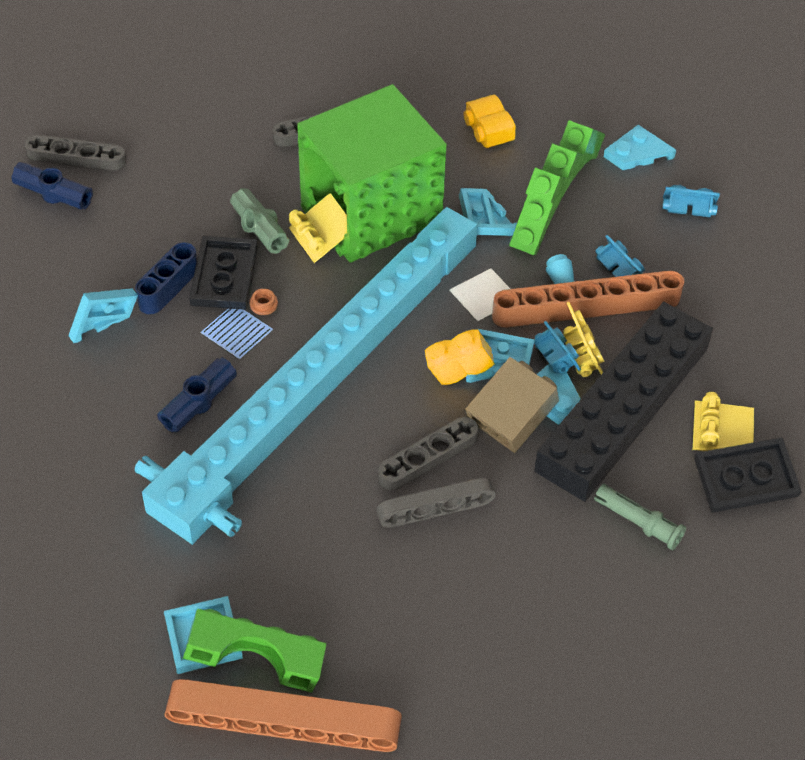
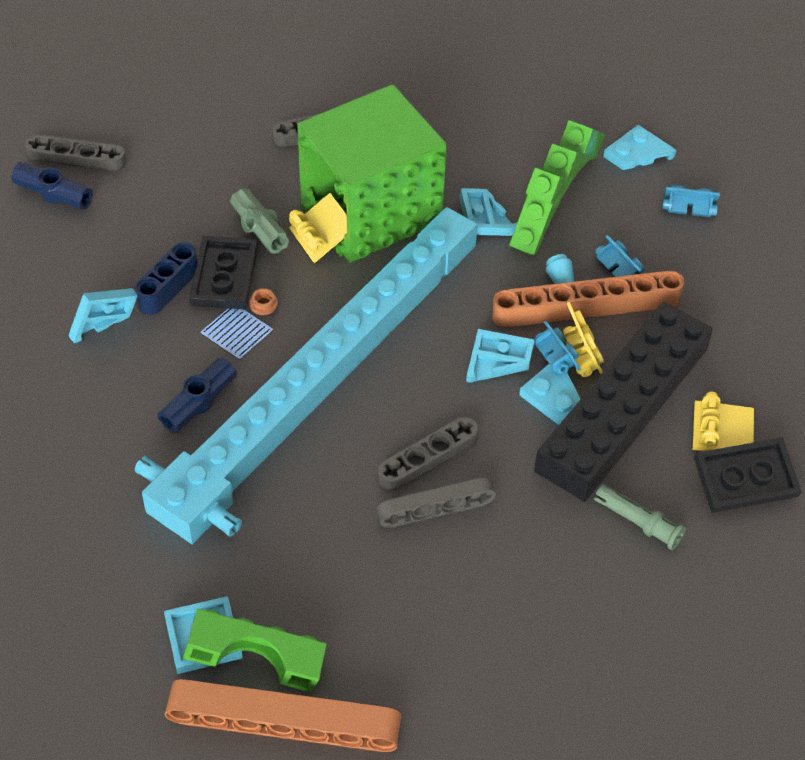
yellow brick [425,330,495,385] -> none
white sticker [450,268,510,321] -> none
yellow brick [463,94,516,148] -> none
dark tan brick [465,357,559,453] -> none

